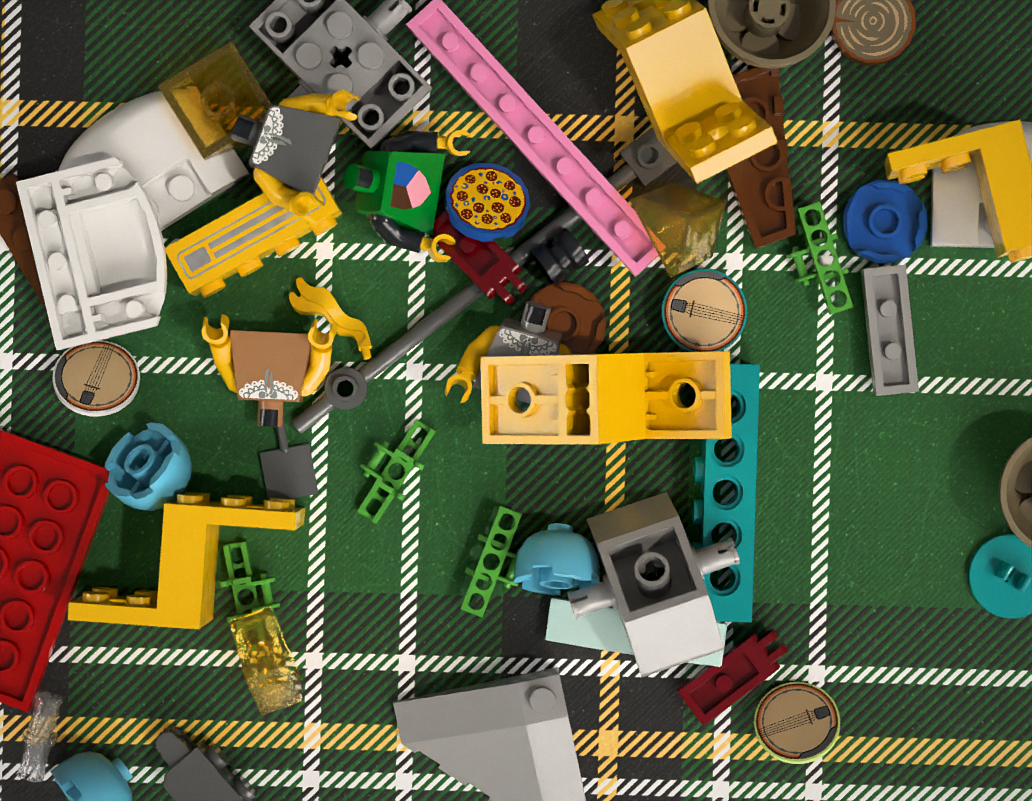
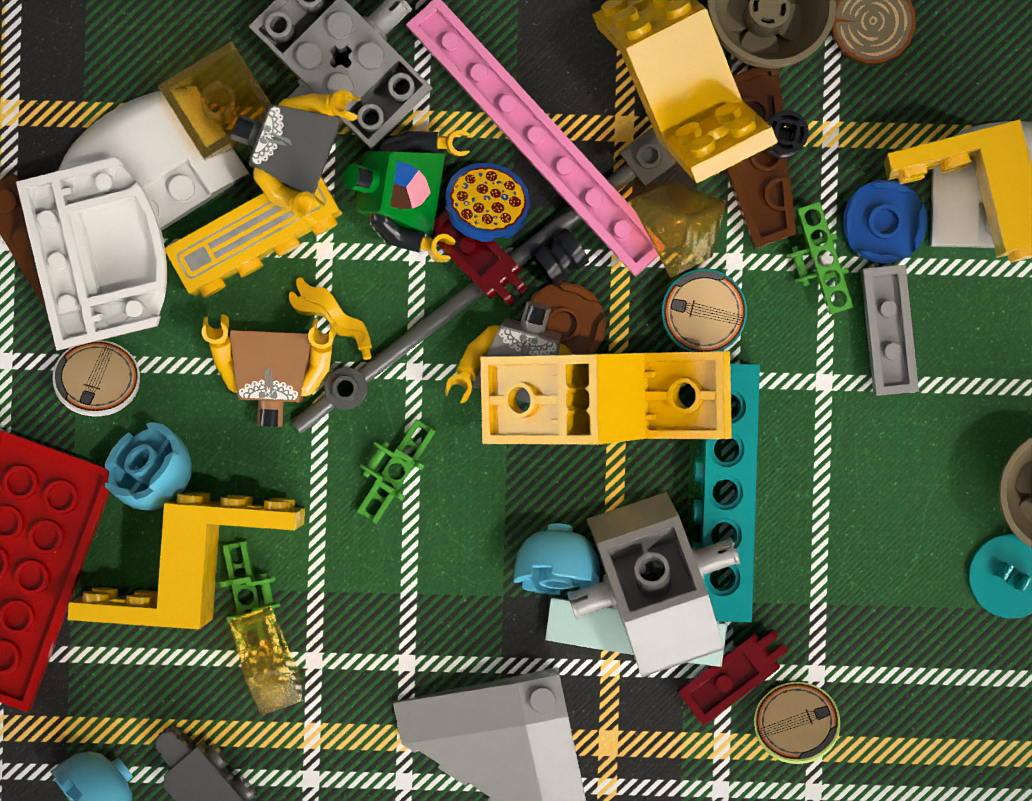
clear pin [17,692,63,782] -> none
dark grey piece [260,420,319,500] -> none
bright green piece [461,505,522,617] -> none
none -> black wheel [764,110,809,159]

